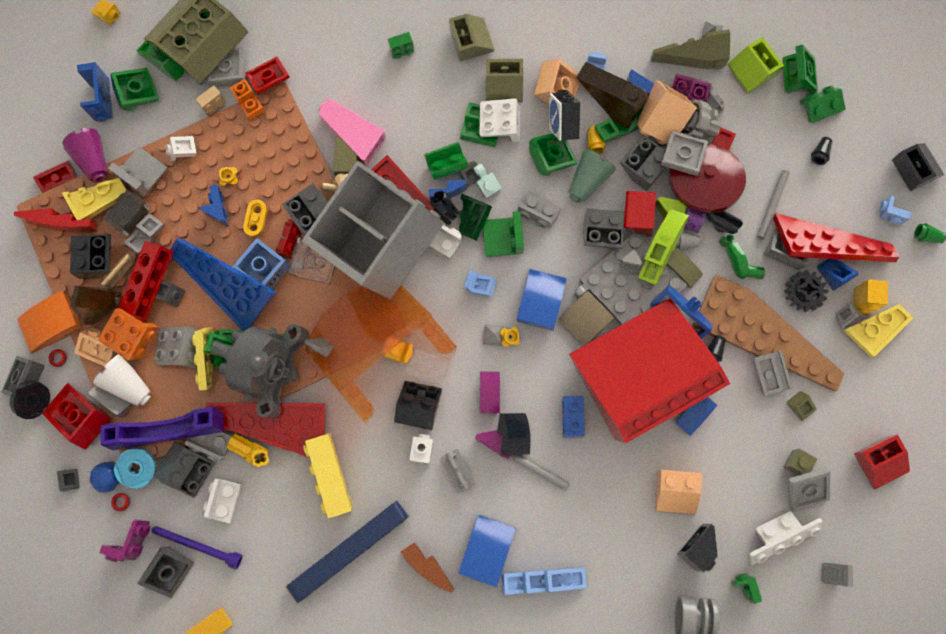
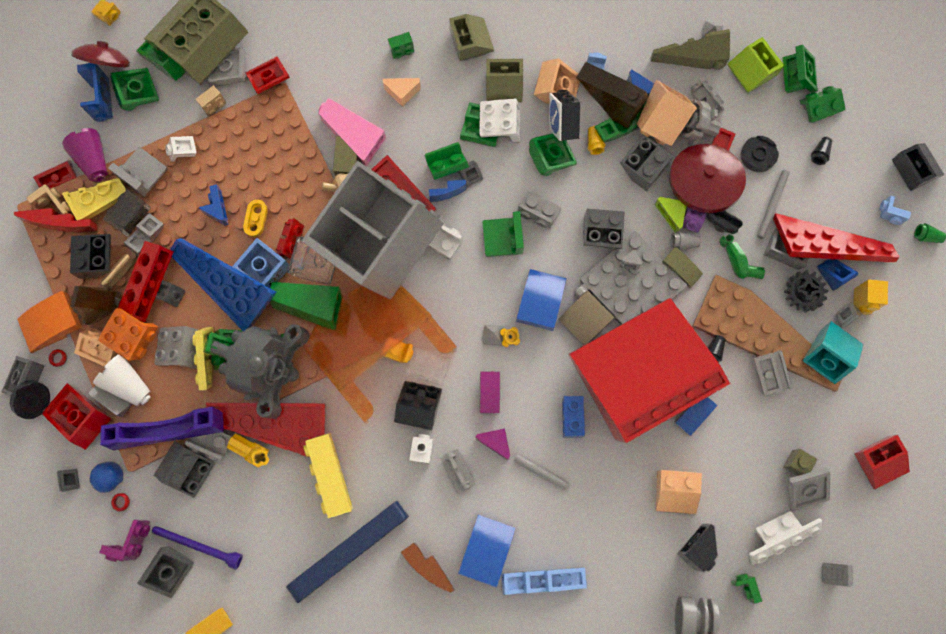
medium azure plate [114,448,157,488] -> none
white bracket [203,478,242,523] -> none
yellow plate [219,167,238,186] -> none
orange slope [230,79,265,121] -> none
dark grey slope [282,183,327,236] -> none
light grey slope [304,338,334,357] -> none
black arm [429,191,460,225] -> none
dark green wing [459,194,492,241] -> none
light blue bracket [464,270,497,297] -> none
light aqua plate [473,164,501,198] -> none
black slope [497,413,531,456] -> none
sand green cone [568,149,616,203] -> none
red slope [623,191,656,237] -> none
lime slope [638,209,689,286] -> none
blue piece [650,285,713,339] -> none
light grey plate [661,131,708,176] -> none
magenta slope [672,74,711,102] -> none
olive slope [787,391,817,421] -> none
light yellow wing [843,304,913,358] -> none
none -> tan bracket [26,184,71,214]
none -> dark red dish [71,41,130,68]
none -> green slope [270,282,343,330]
none -> light nougat slope [383,78,421,106]
none -> black tile [740,136,779,172]
none -> teal slope [802,321,864,384]

